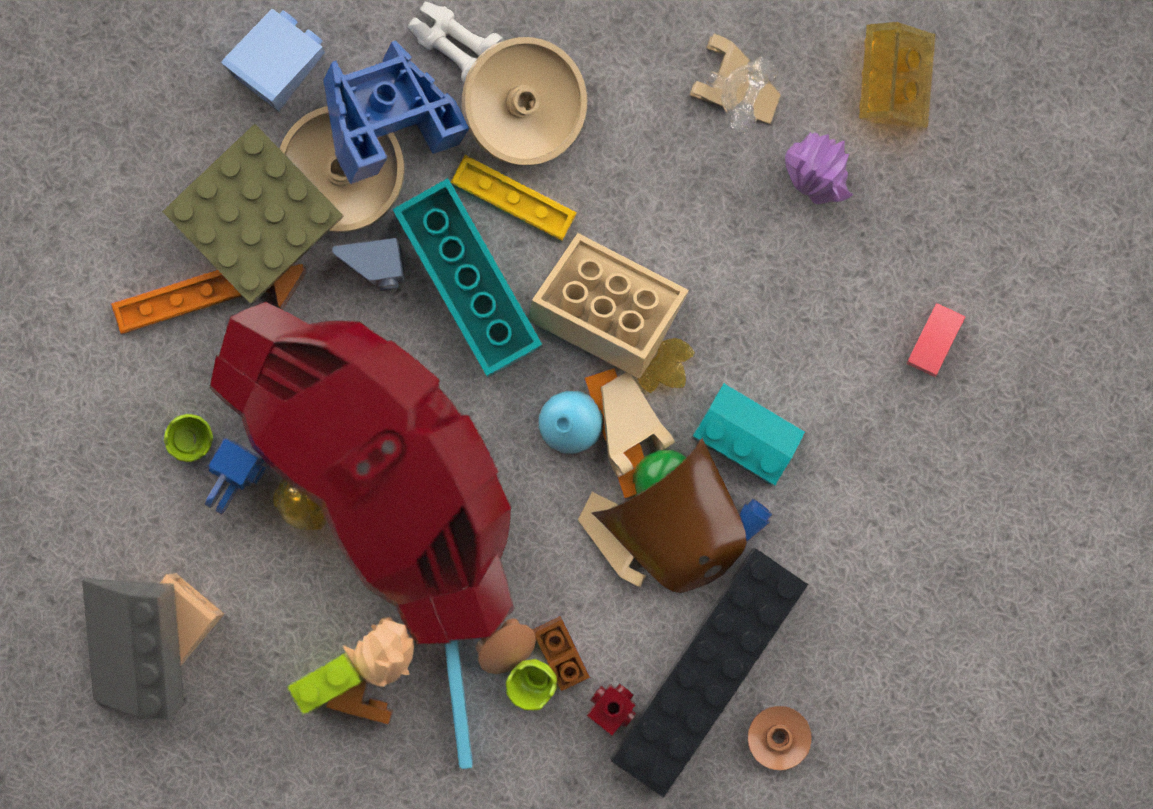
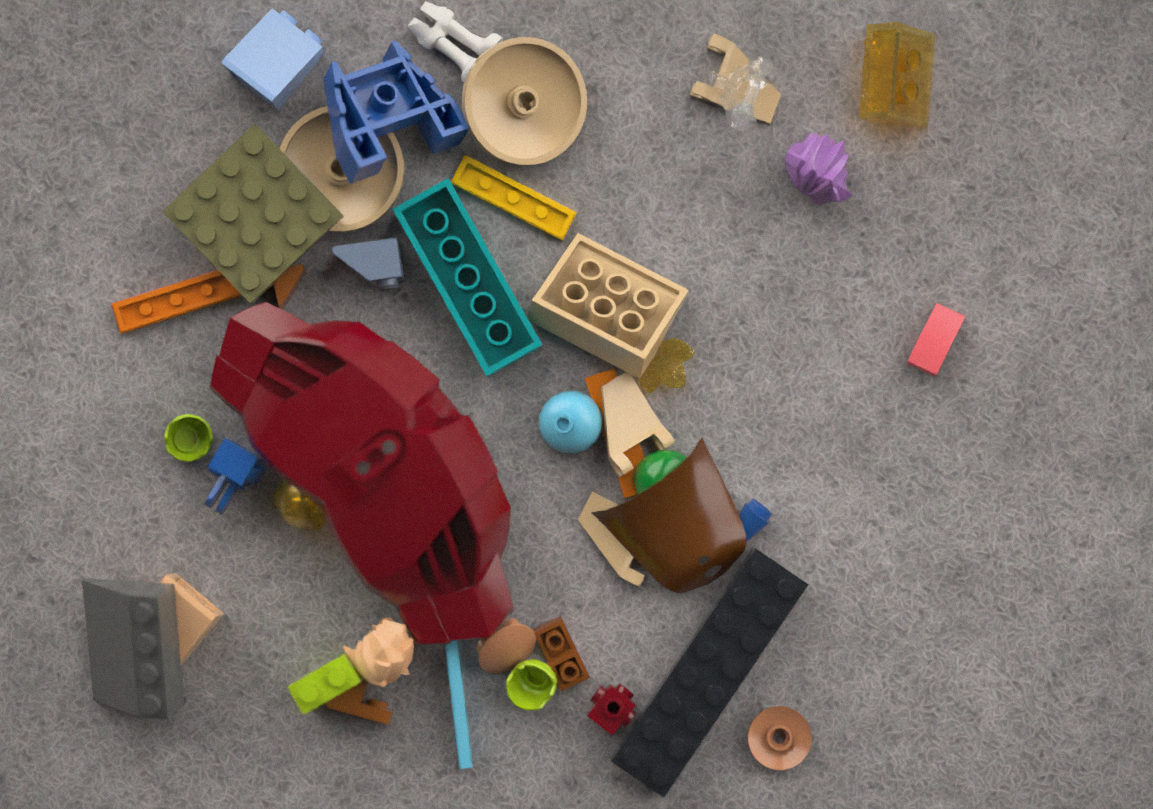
teal slope [691,383,805,486] -> none

